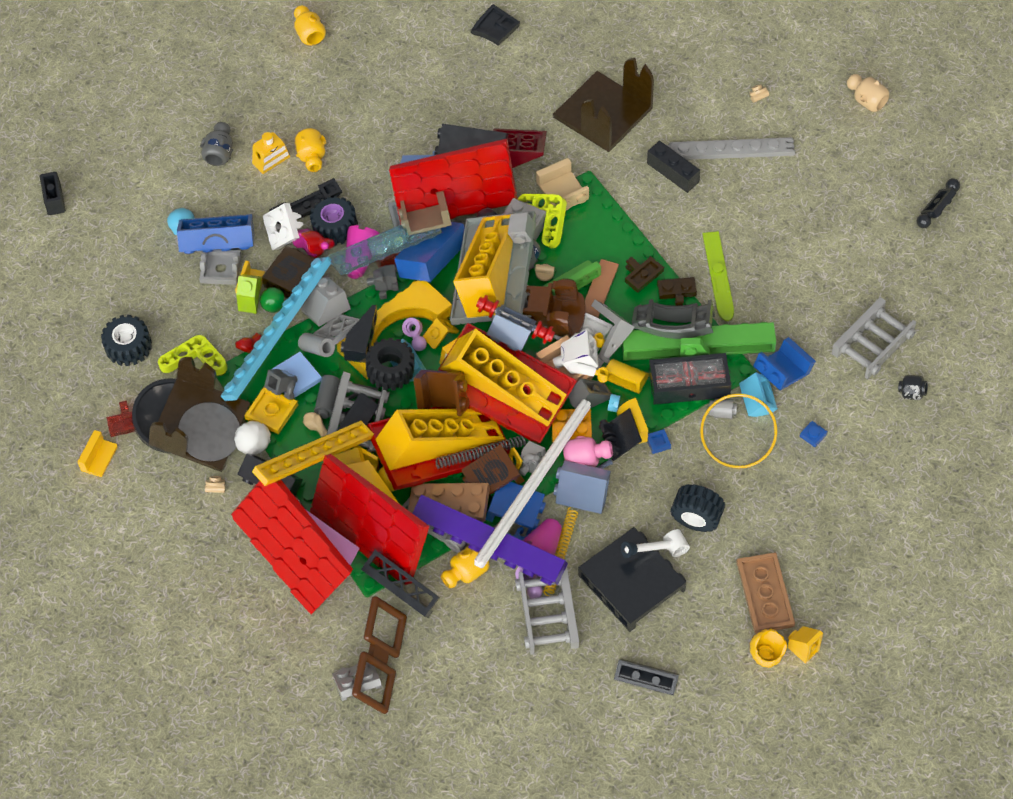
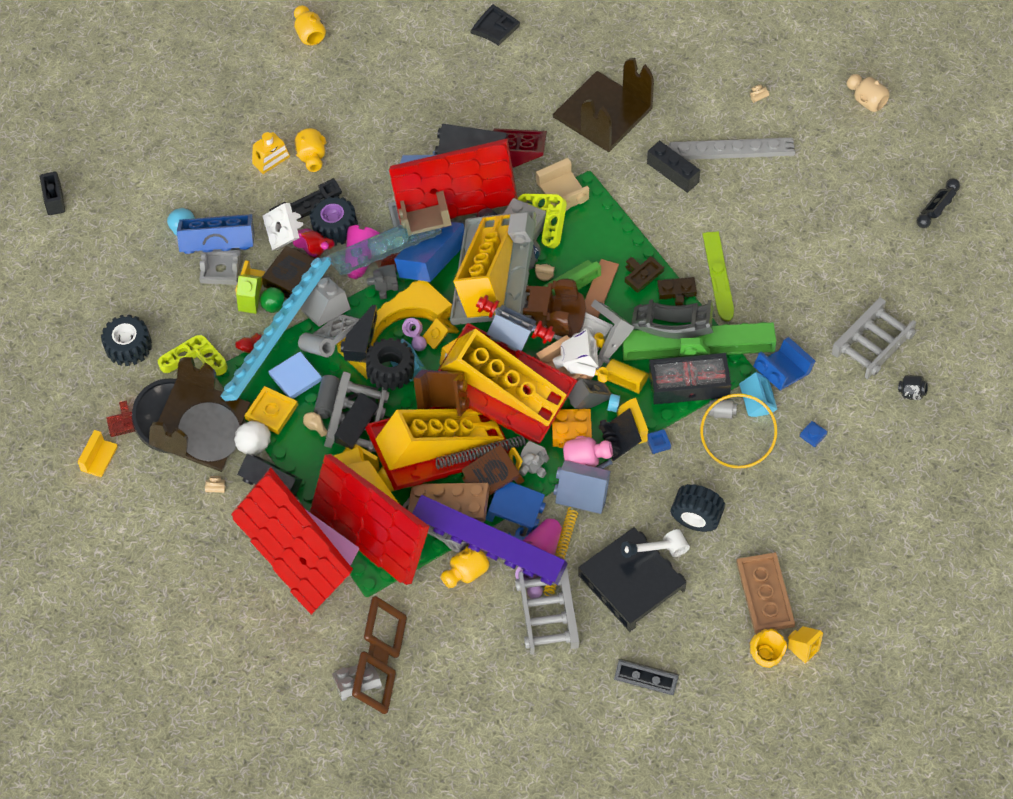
dark grey piece [200,122,233,166] -> none
yellow plate [252,421,374,486] -> none
dark grey piece [264,369,298,400] -> none
black fence [361,550,440,618] -> none
white axle [474,399,591,568] -> none

